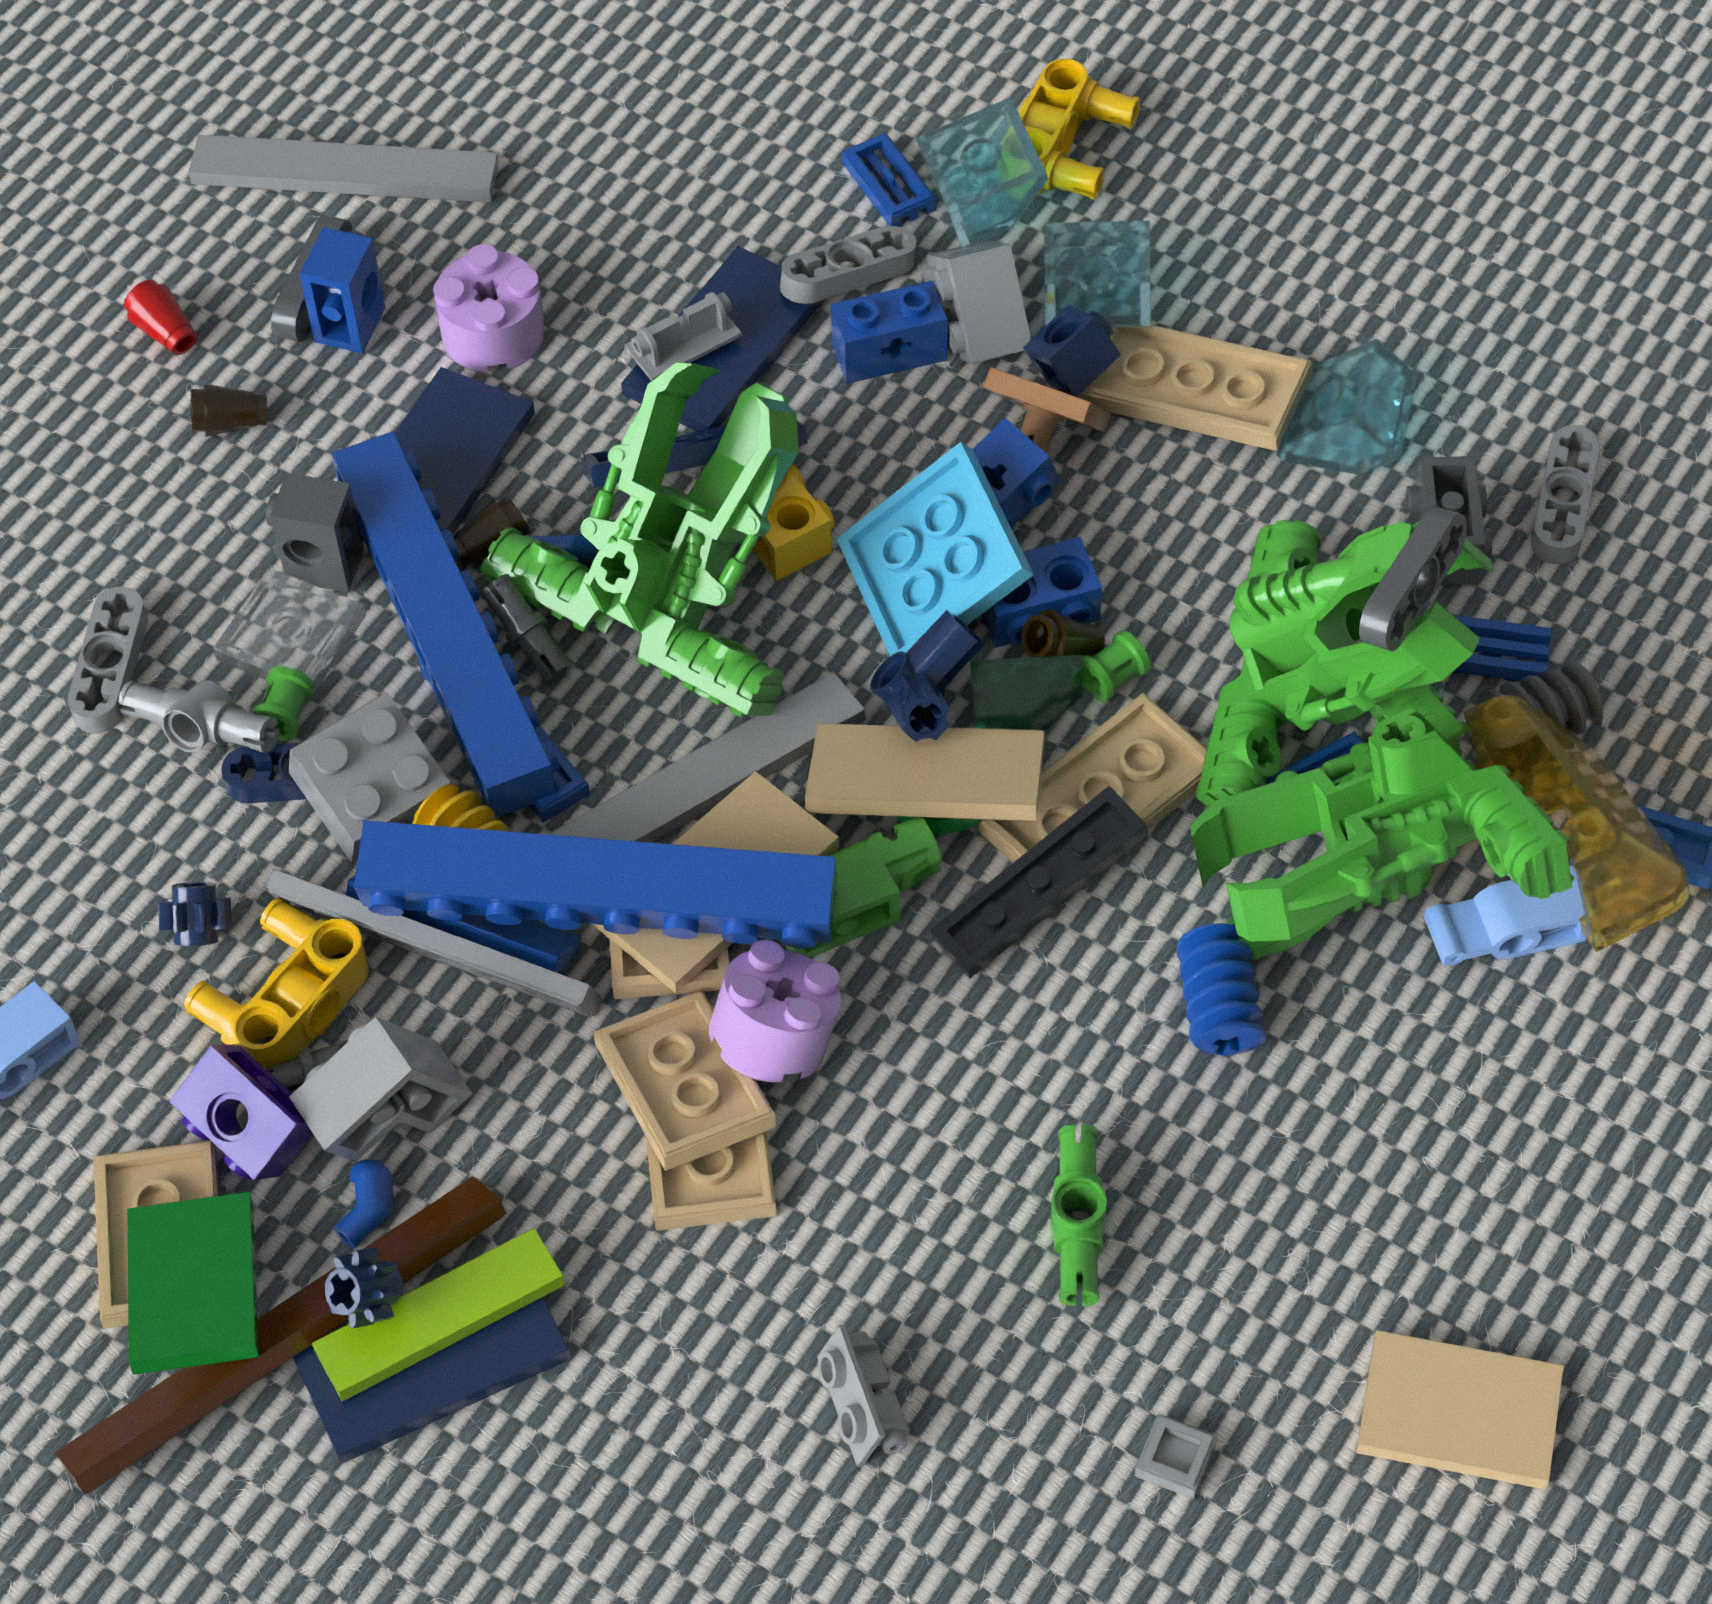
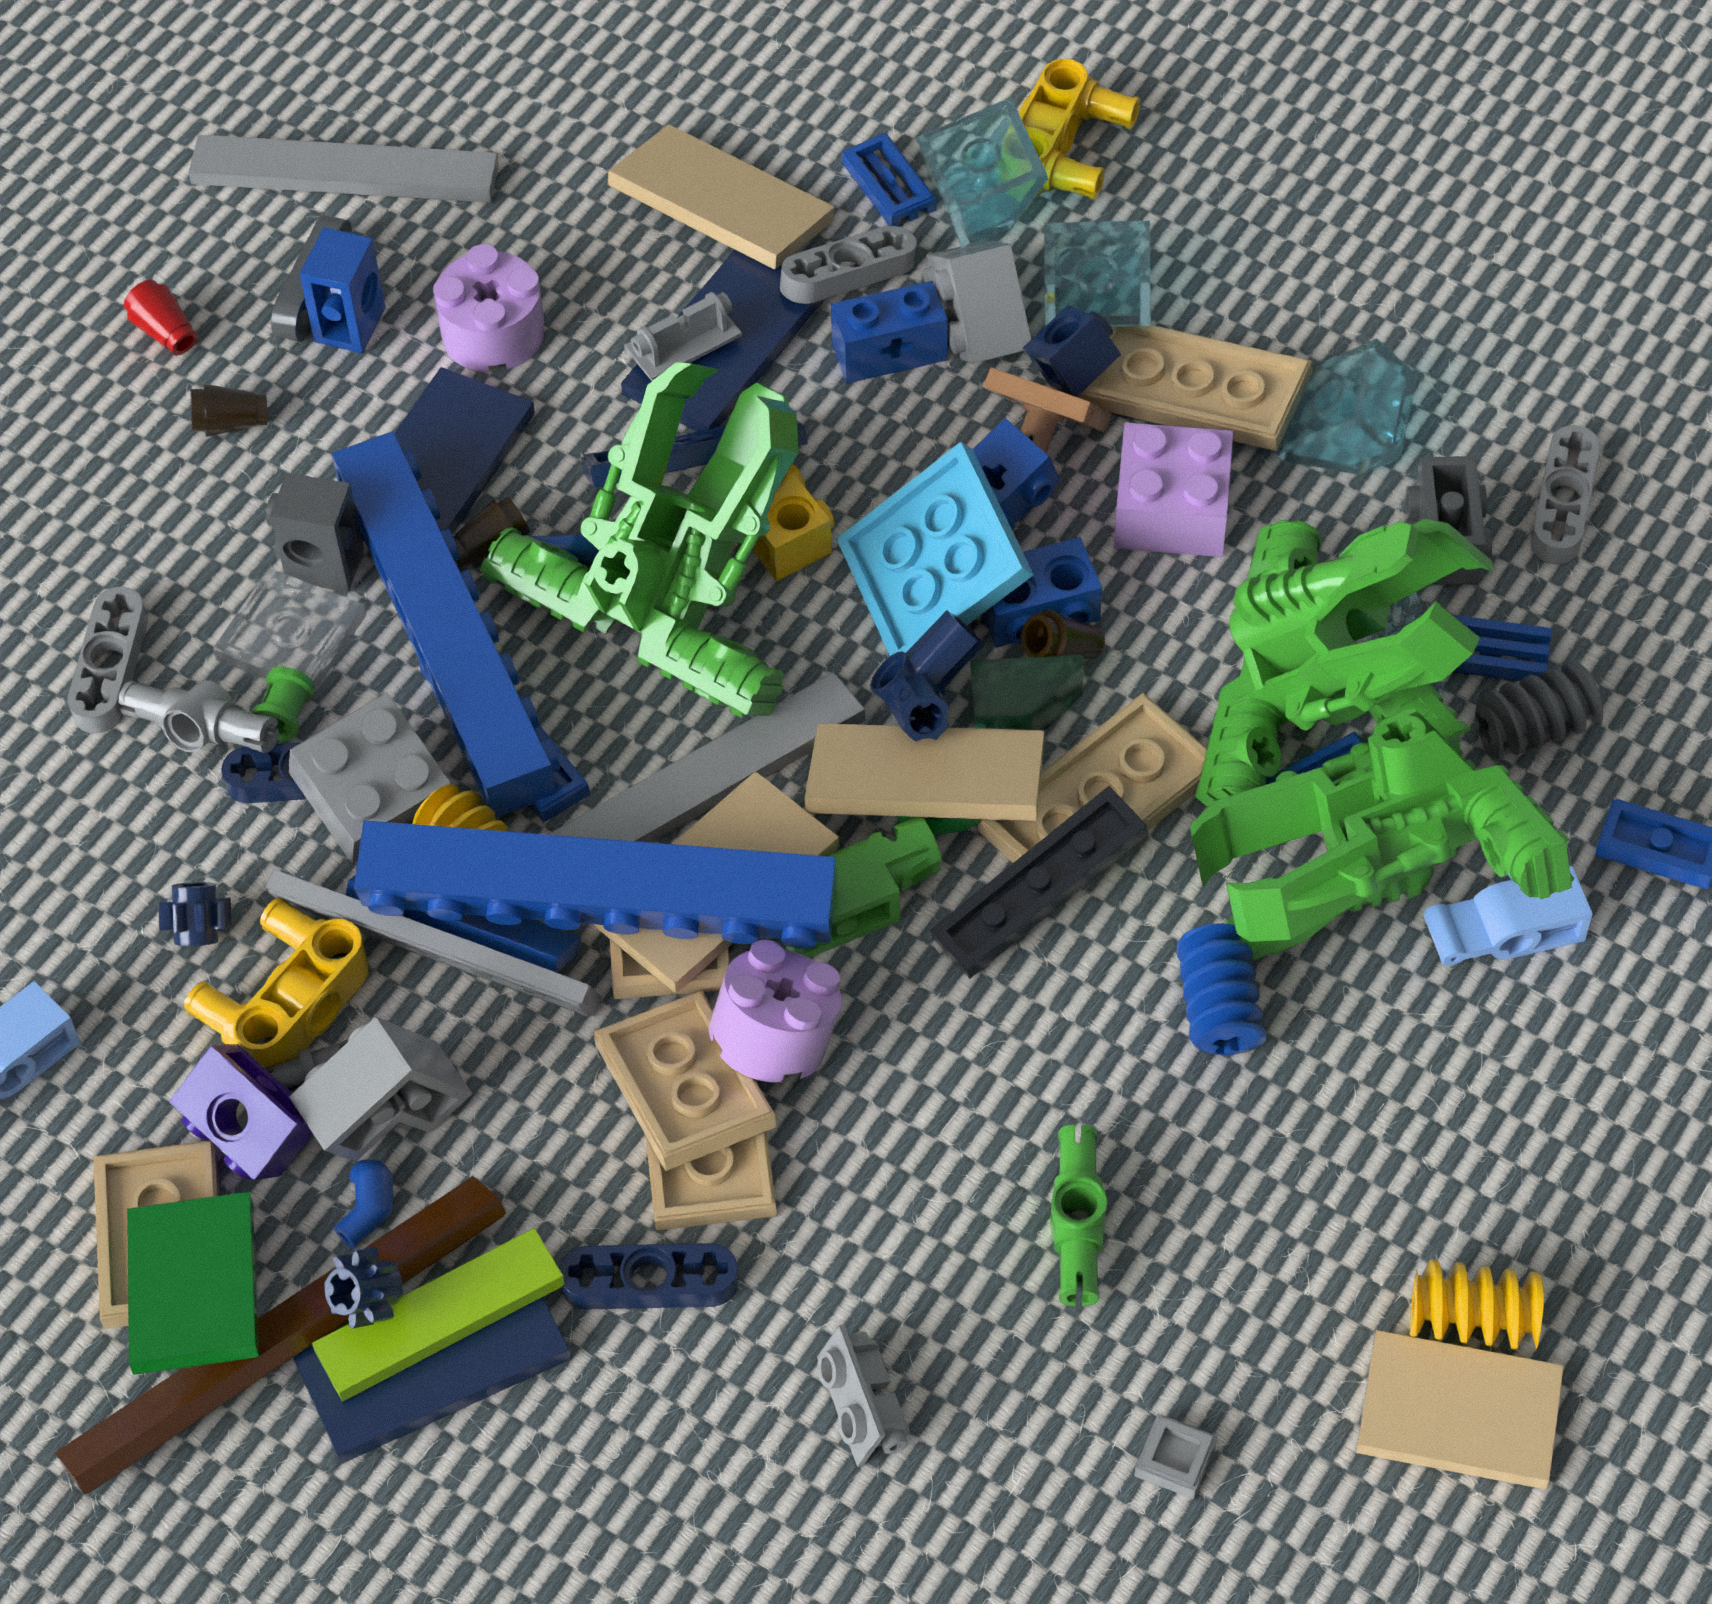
dark grey pin [480,574,574,684] -> none
bright green bush [1076,630,1151,702] -> none
dark grey beam [1359,506,1467,651] -> none
clear yellow windscreen [1463,695,1690,952] -> none
none -> dark blue beam [559,1243,739,1310]
none -> tan tile [608,124,835,270]
none -> lavender brick [1114,423,1233,557]
none -> yellow piece [1410,1259,1544,1350]

